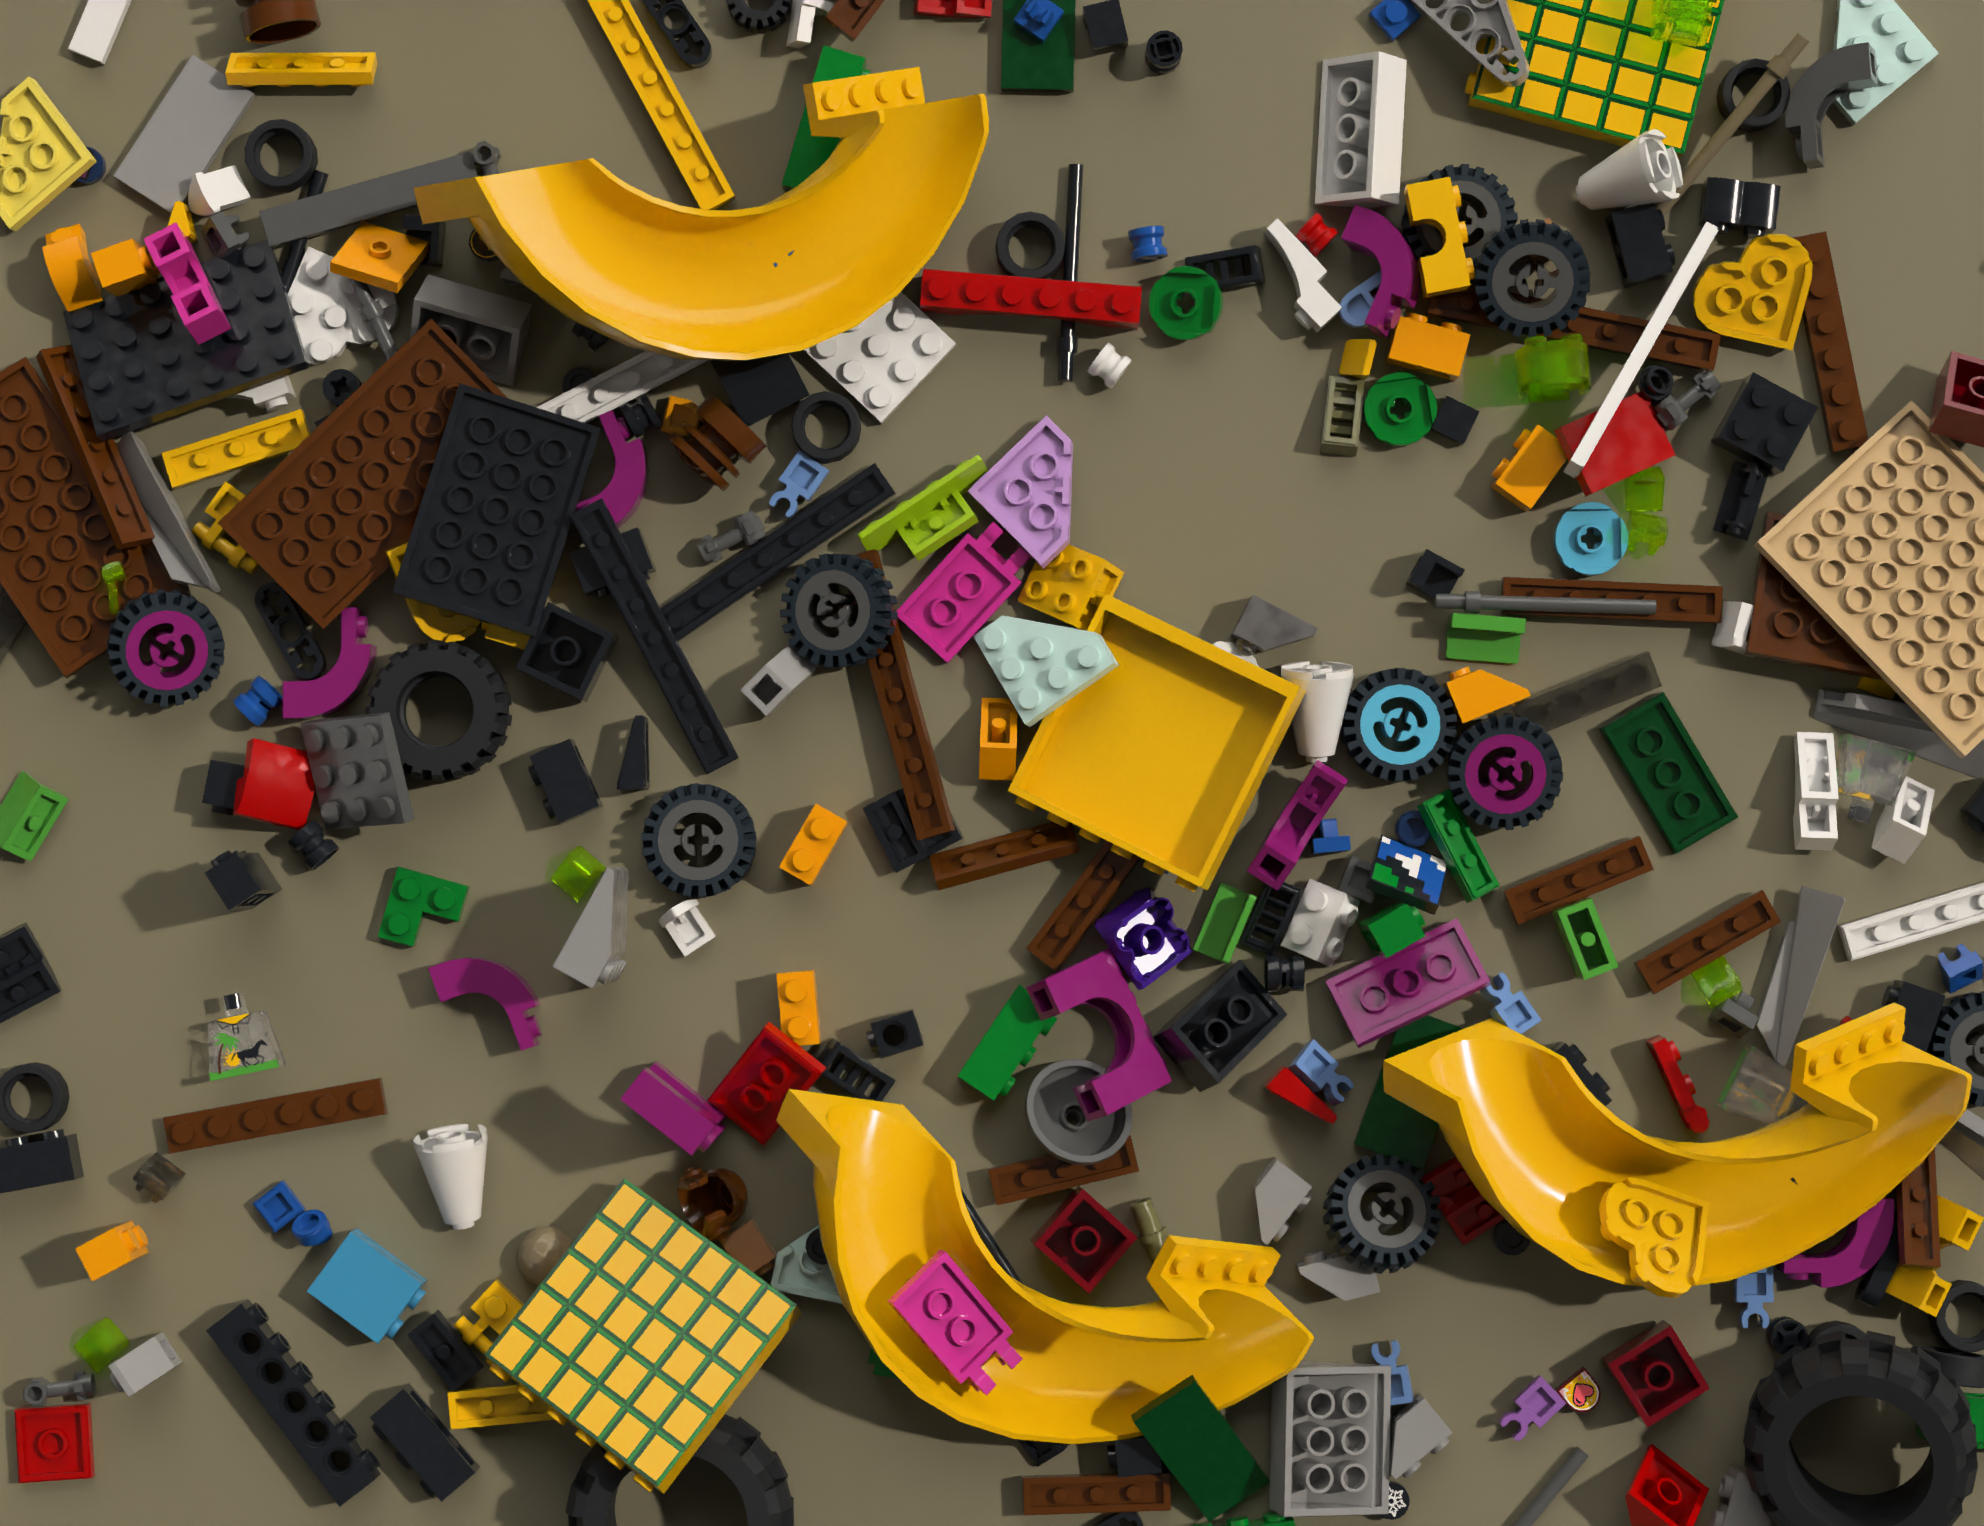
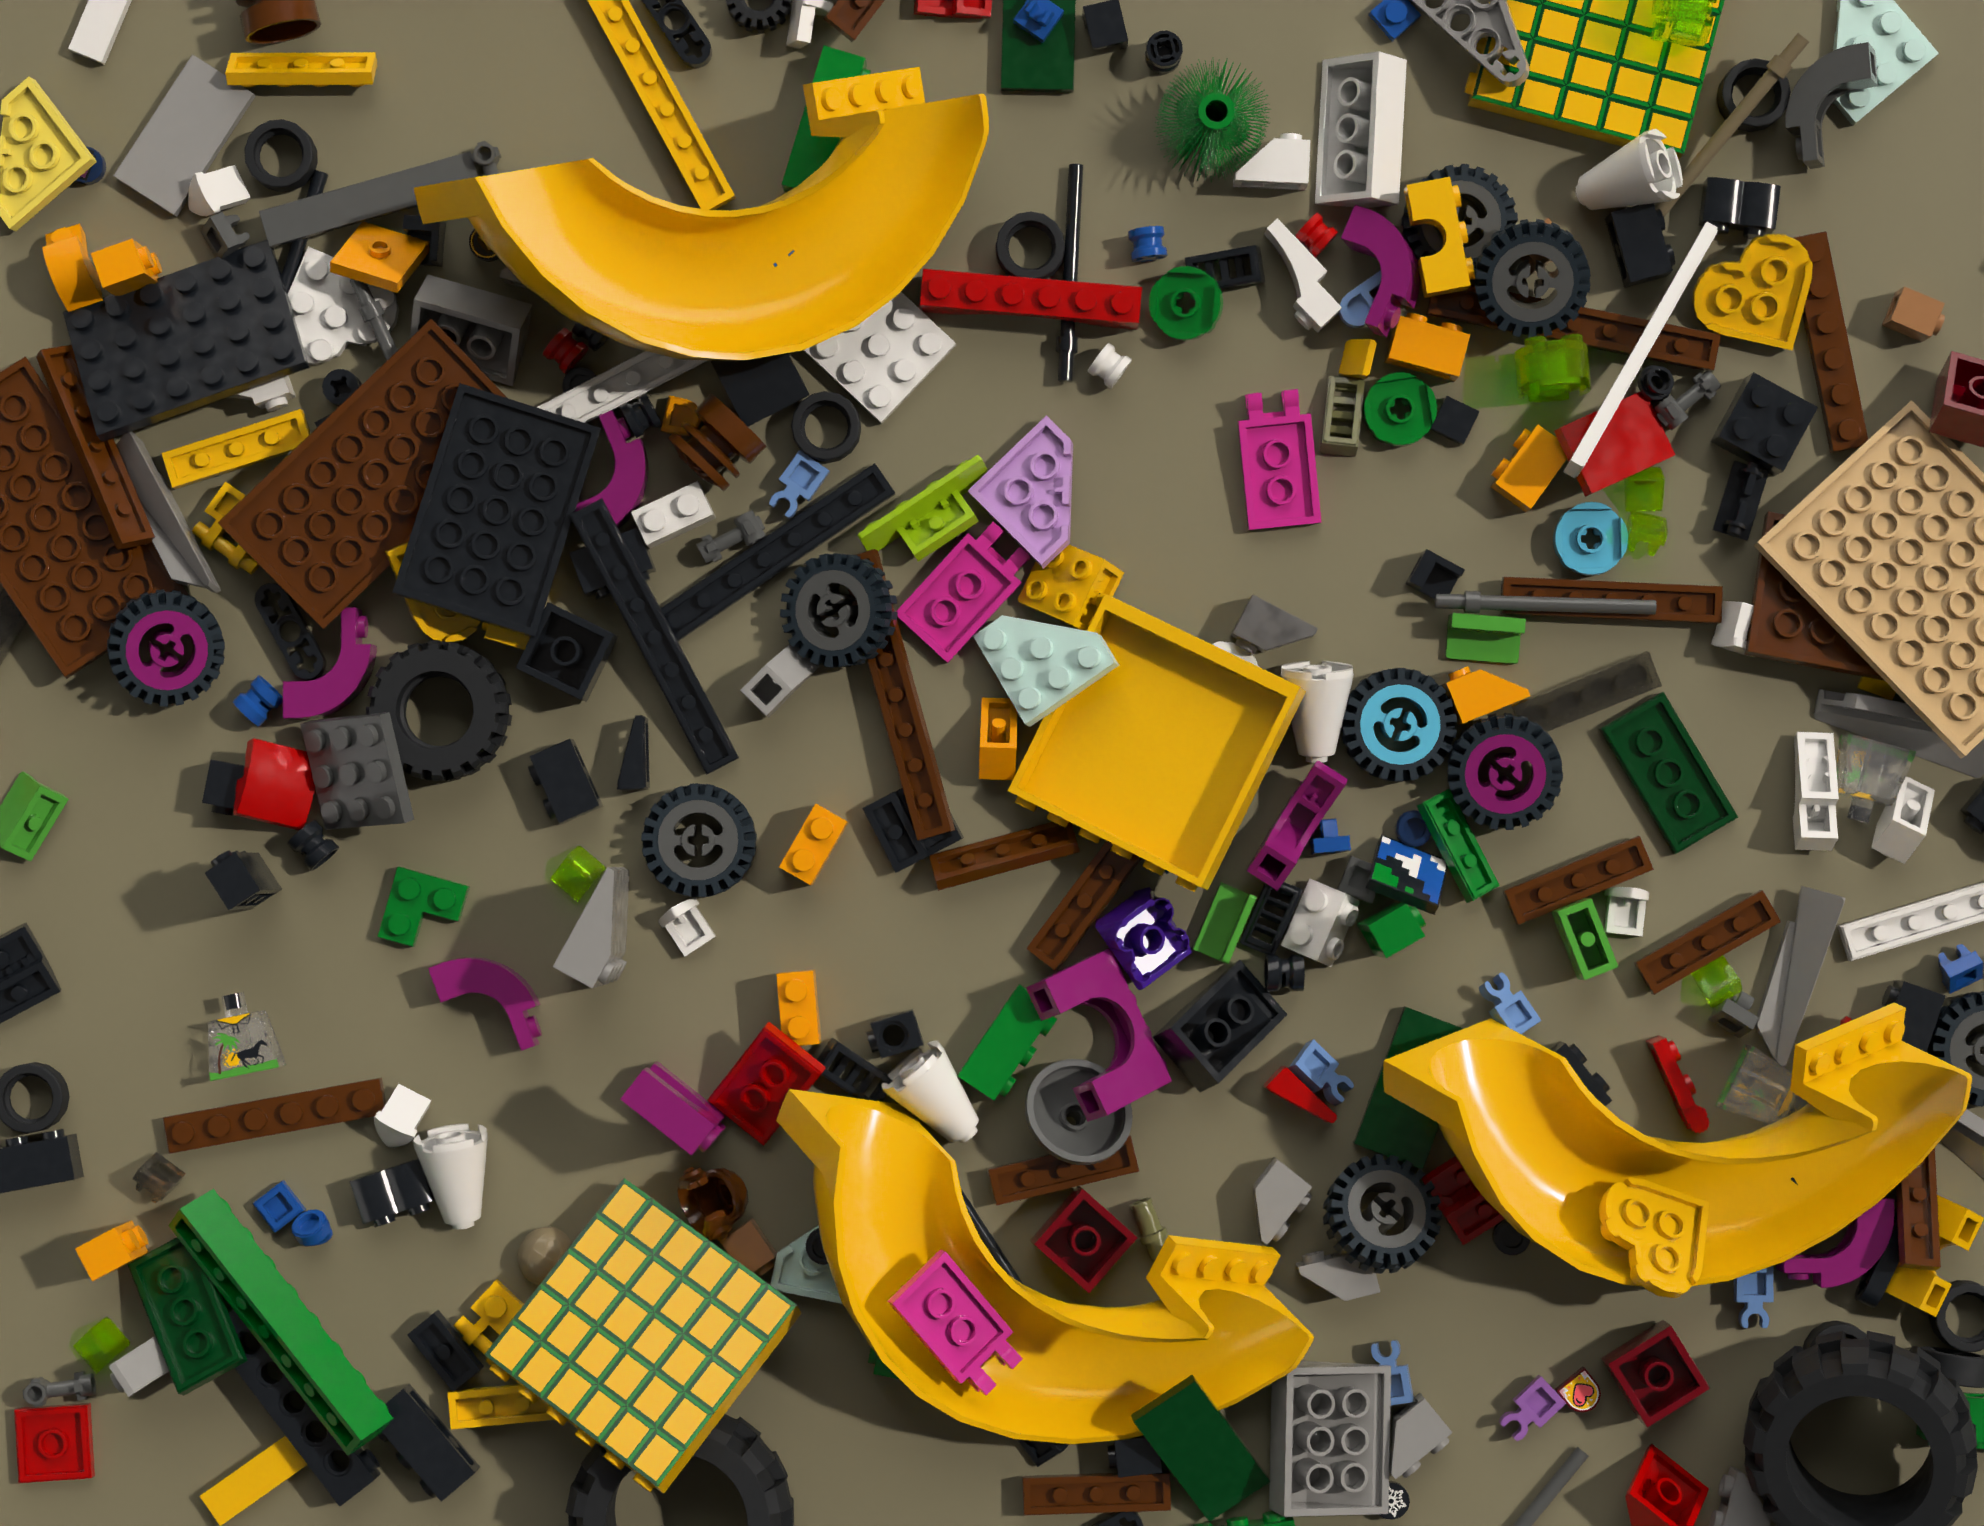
clear neon green hand [101,561,126,614] -> none
dark pink arch [143,222,231,345] -> none
yellow slope [167,201,198,244] -> none
dark azure brick [307,1228,427,1344] -> none
magenta plate [1325,918,1491,1048] -> none
black wheel [1766,1316,1809,1355] -> none
none -> dark green tile [127,1237,248,1396]
none -> green brick [168,1189,393,1456]
none -> yellow tile [200,1435,308,1526]
none -> black brick [350,1158,435,1227]
none -> white tile [374,1084,431,1147]
none -> red wheel [543,328,589,374]
none -> white brick [631,481,716,549]
none -> white cone [881,1041,979,1143]
none -> green piece [1154,57,1271,182]
none -> white slope [1233,133,1311,190]
none -> dark pink tile [1237,389,1322,530]
none -> white tile [1604,887,1649,936]
none -> medium nougat brick [1882,286,1945,342]

